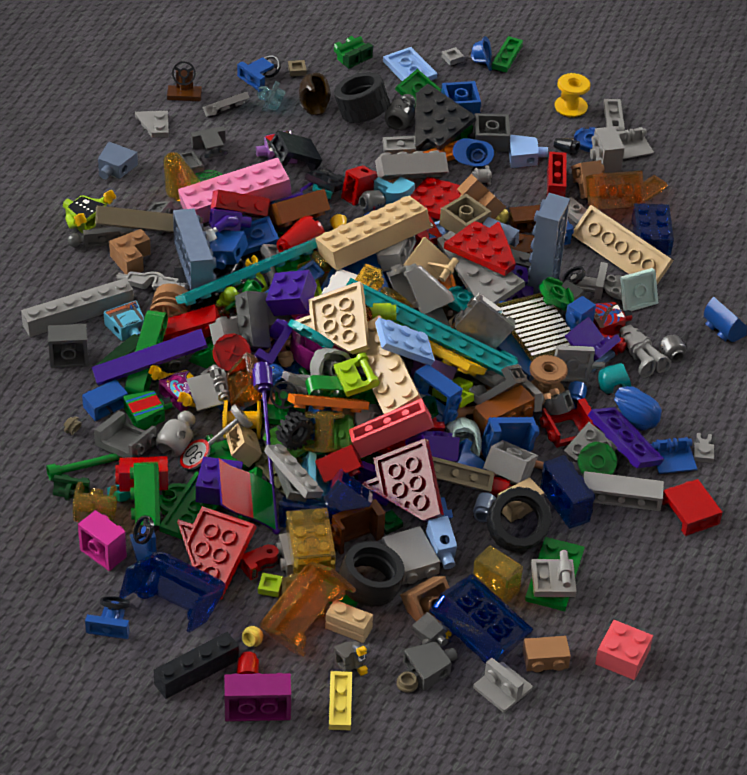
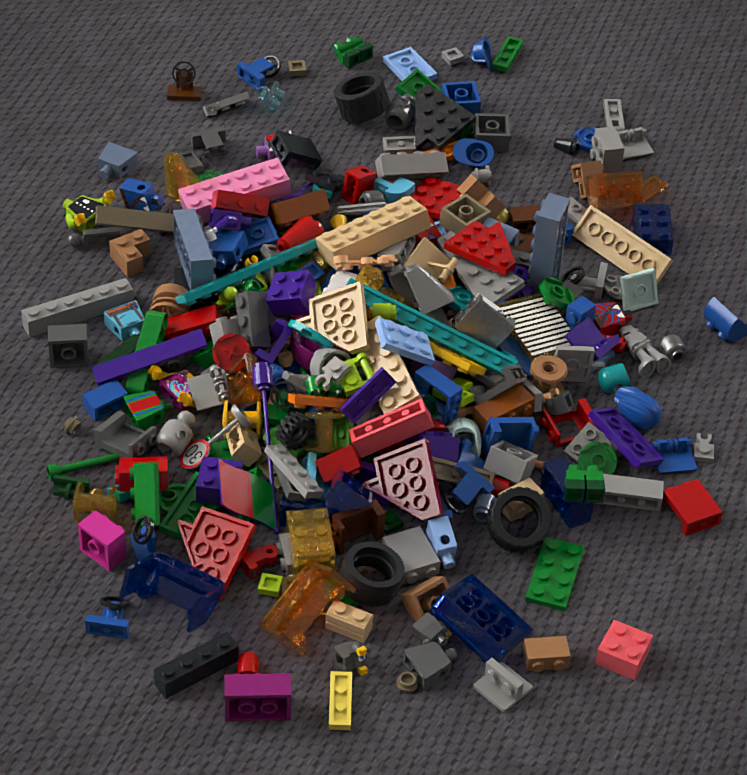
light grey piece [116,271,189,291] -> none
light grey wing [135,111,169,137] -> none
light yellow plate [242,626,263,647] -> none
dark brown hair [299,73,331,116] -> none
clear yellow brick [472,545,523,606] -> none
light blue torso [509,135,548,168] -> none
light grey plate [531,550,577,597] -> none
red brick [547,152,567,197] -> none
yellow hose [555,73,591,118] -> none
blue brick [568,381,587,409] -> none
none -> blue torso [119,178,164,212]
none -> light grey plate [314,356,350,391]
none -> light nougat plant [333,254,398,271]
none -> light grey axle [337,202,387,215]
none -> dark purple plate [339,367,396,424]
none -> blue piece [443,461,494,514]
none -> dark green hips [564,465,606,503]

